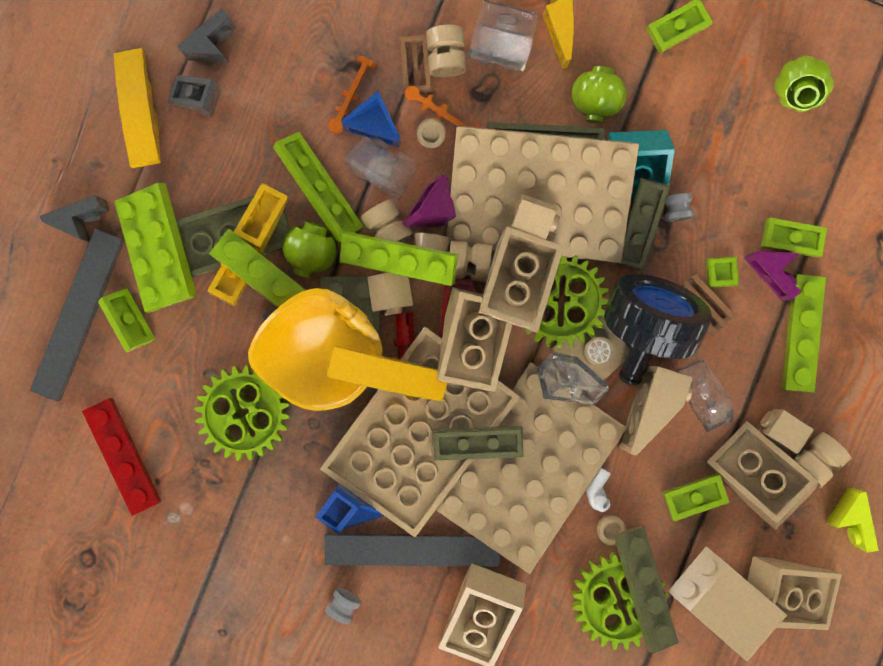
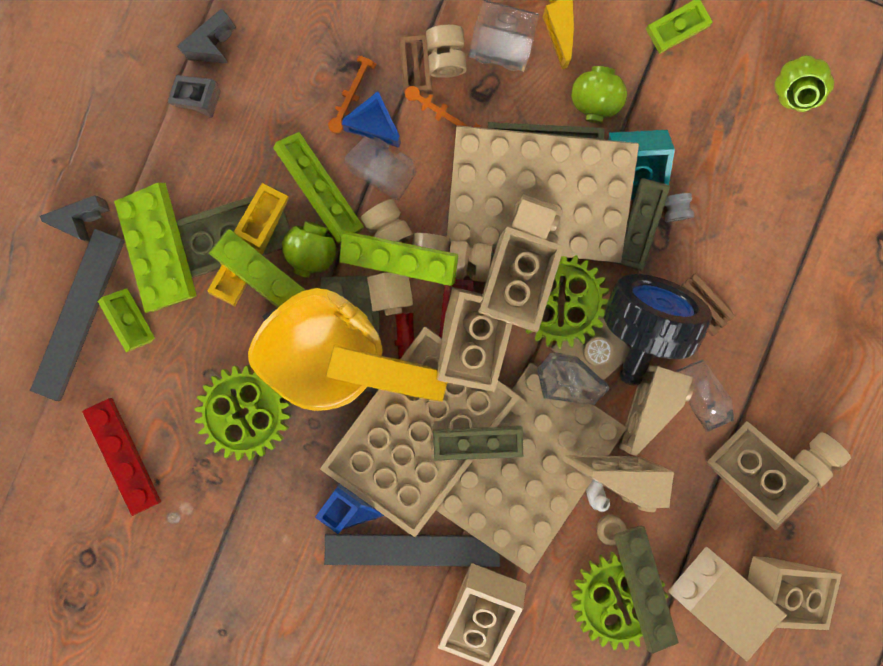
yellow slope [114,48,161,169] -> none
light grey wheel [325,588,361,624] -> none
magenta slope [402,174,456,227] -> none
tan tile [417,117,446,148] -> none
lime plate [662,473,730,522] -> none
lime tile [705,256,739,288] -> none
magenta slope [744,251,801,301] -> none
tan brick [759,408,814,454] -> none
lime plate [761,217,827,258] -> none
lime plate [781,274,826,393] -> none
neon yellow slope [826,488,879,553] -> none
none -> tan slope [563,455,674,512]

